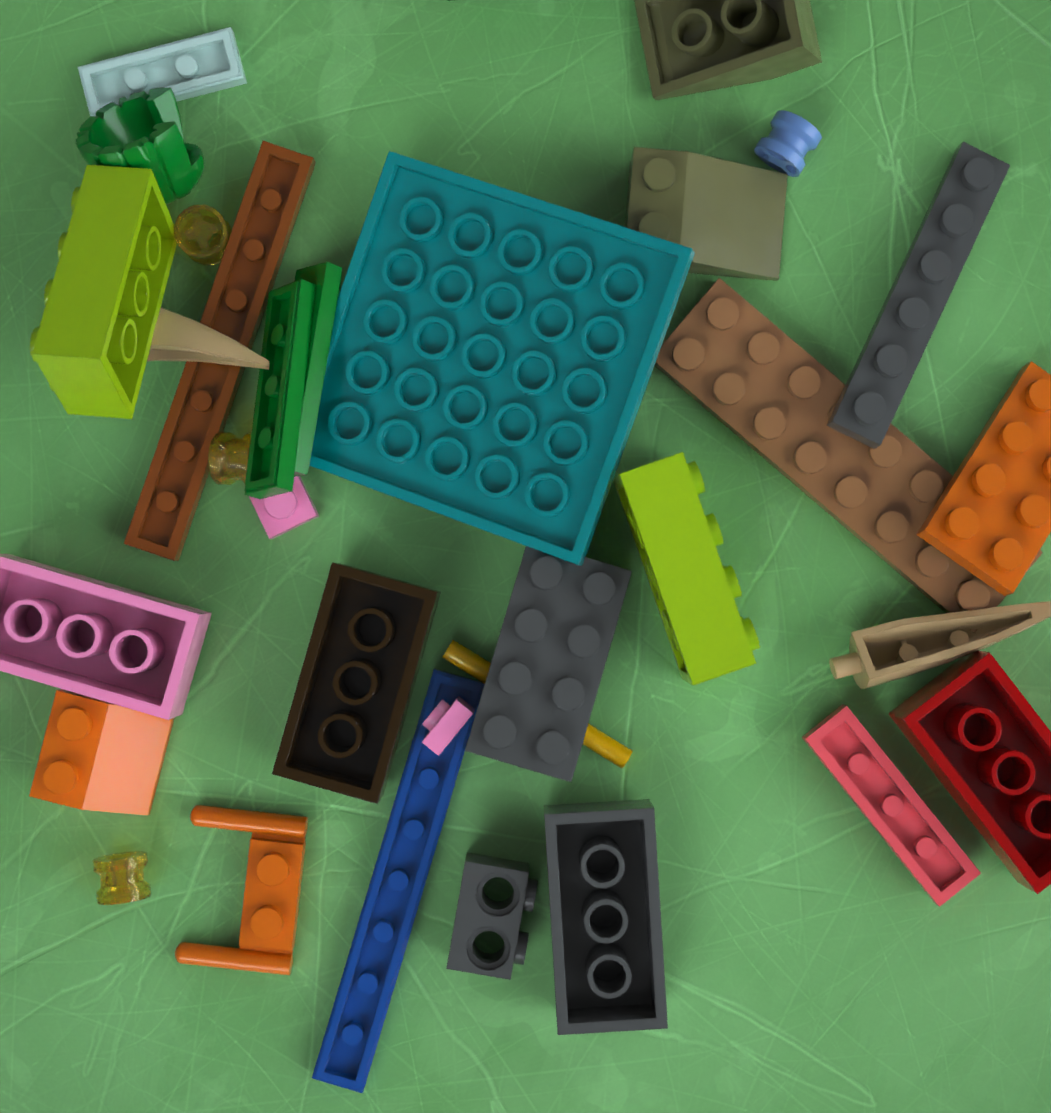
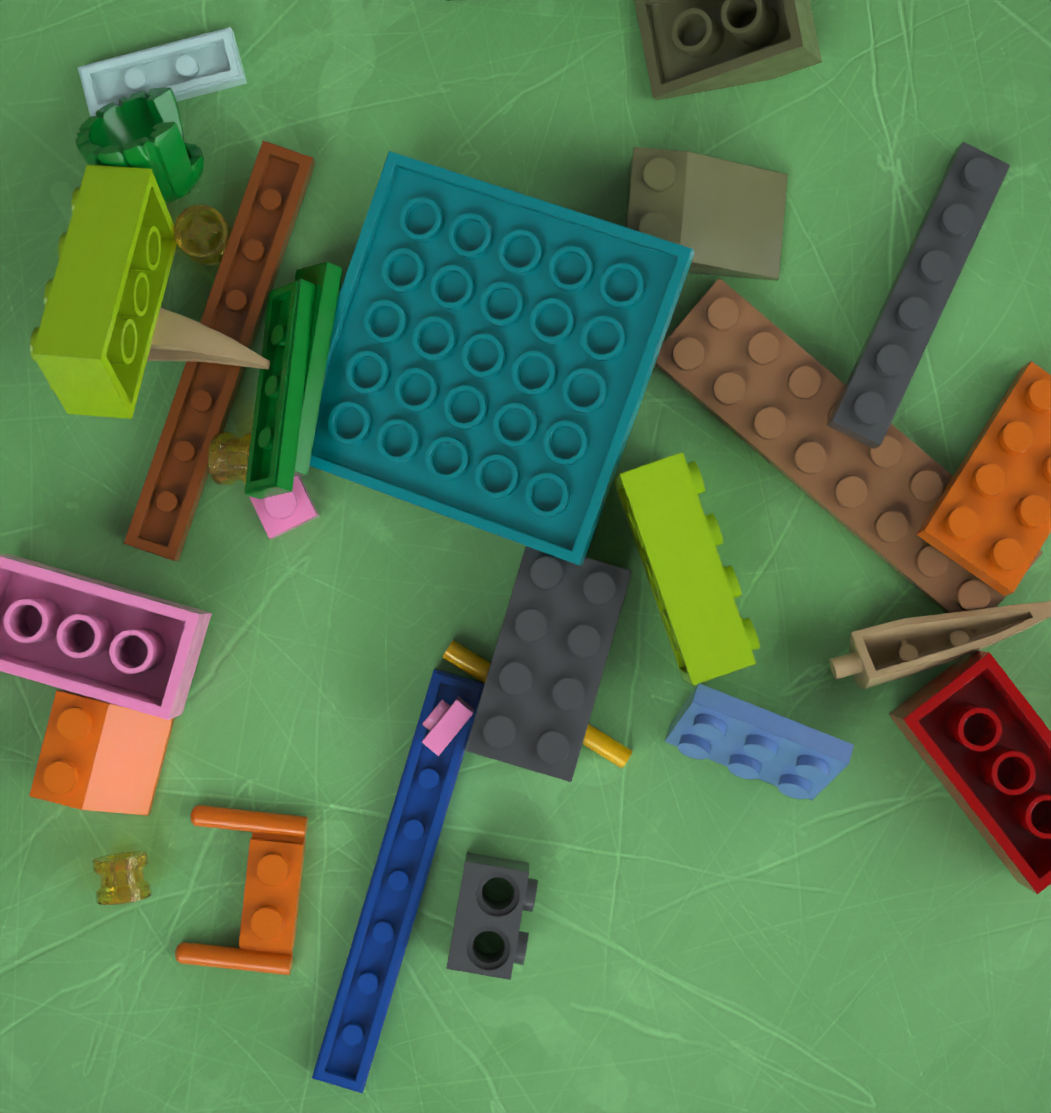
dark brown brick [272,562,441,804] -> none
dark grey brick [544,799,668,1035] -> none
medium blue wheel [754,110,822,177] -> none
coral plate [802,704,981,907] -> none
none -> medium blue plate [665,683,854,800]

